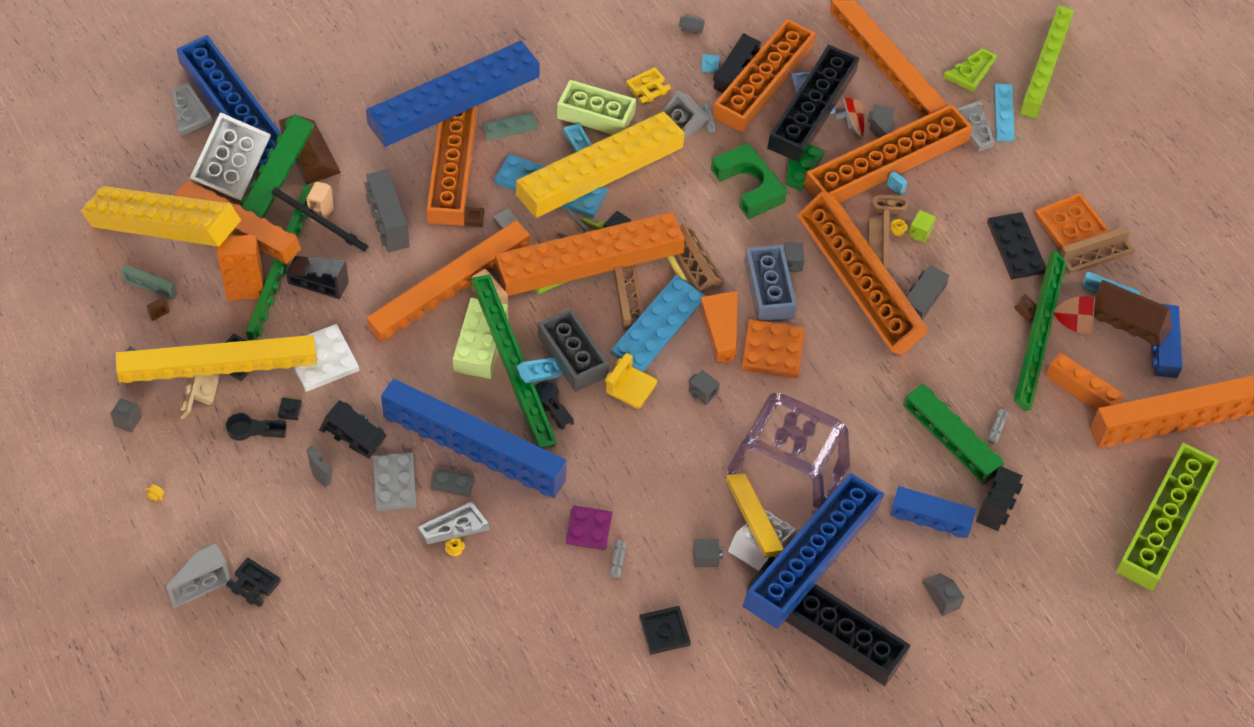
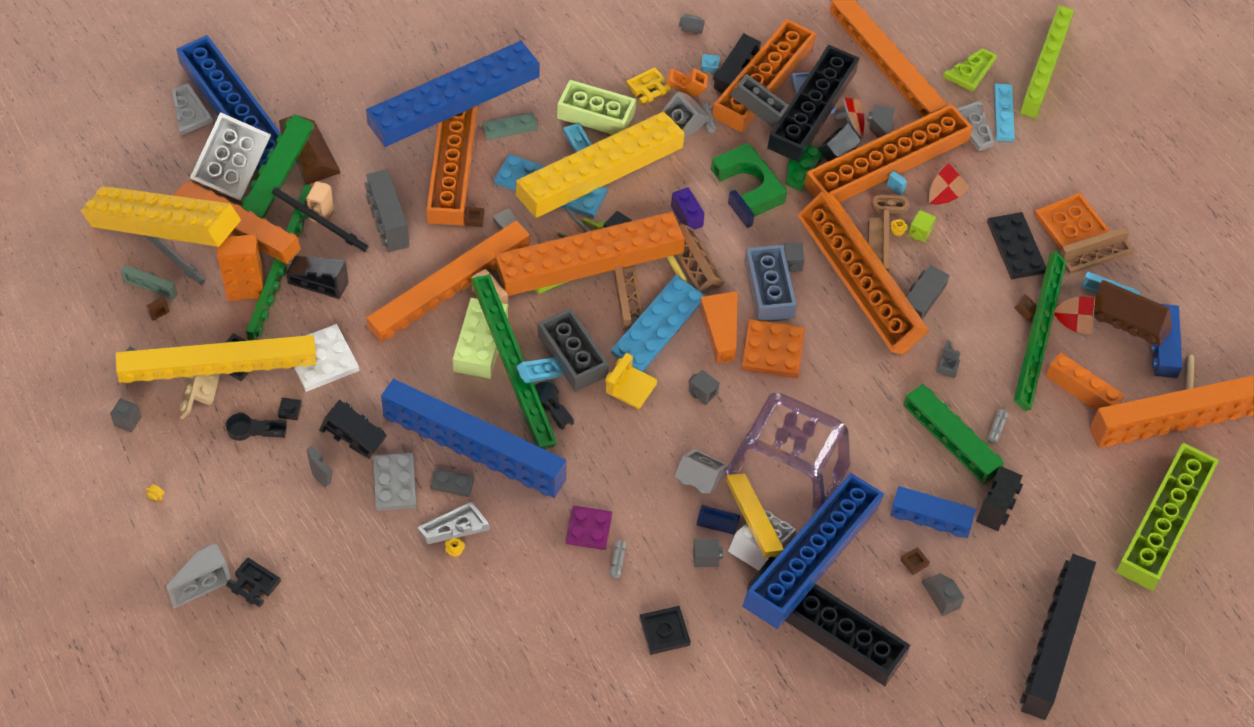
none -> dark grey bar [144,235,206,285]
none -> orange brick [666,68,708,98]
none -> dark purple brick [671,187,705,230]
none -> light grey slope [674,449,729,494]
none -> clear blue tile [696,505,740,535]
none -> clear blue tile [728,190,754,228]
none -> dark grey brick [730,74,789,127]
none -> brick [817,124,861,162]
none -> reddish brown plate [901,547,930,575]
none -> shield [928,162,970,204]
none -> dark grey slope [937,340,960,378]
none -> black brick [1019,554,1096,720]
none -> tan bar [1186,355,1194,389]

